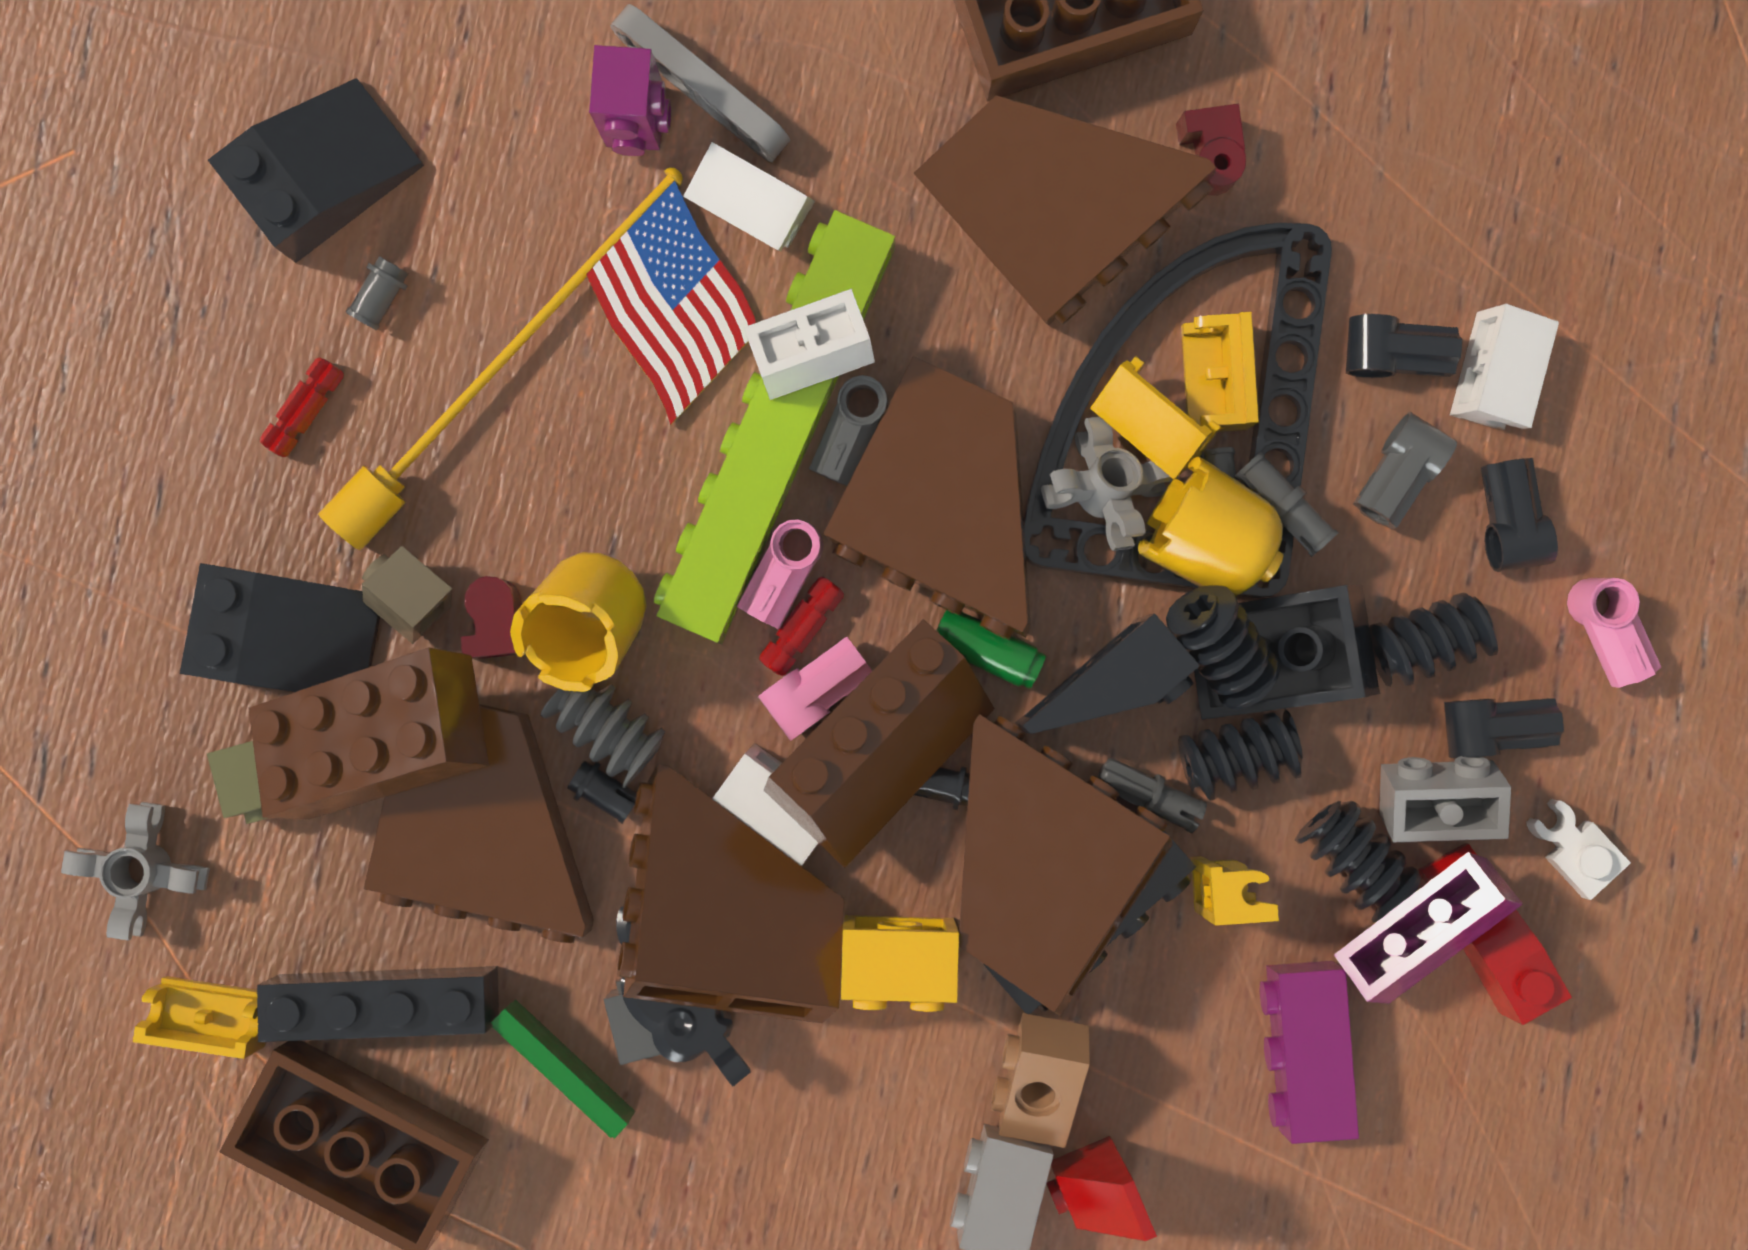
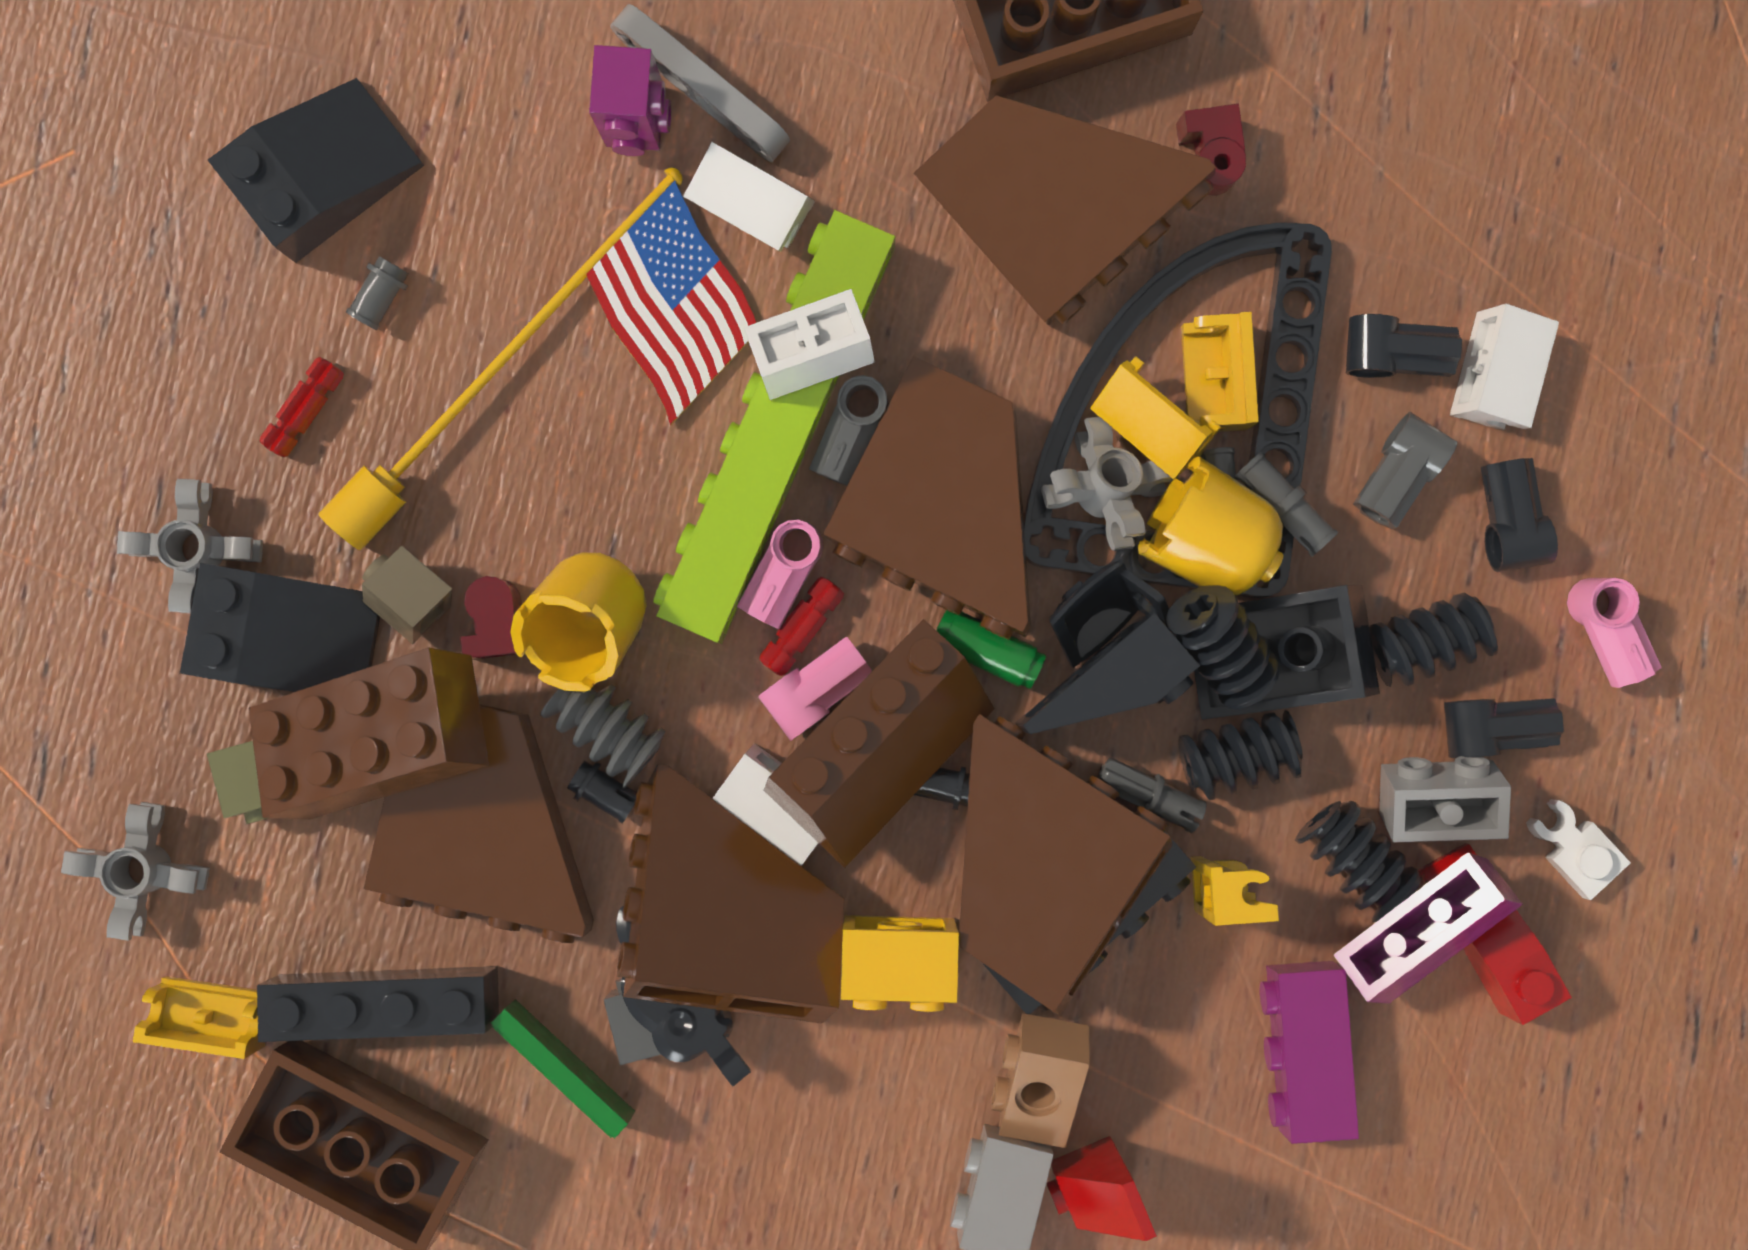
none -> light grey pin [117,479,263,614]
none -> black piece [1049,561,1169,668]

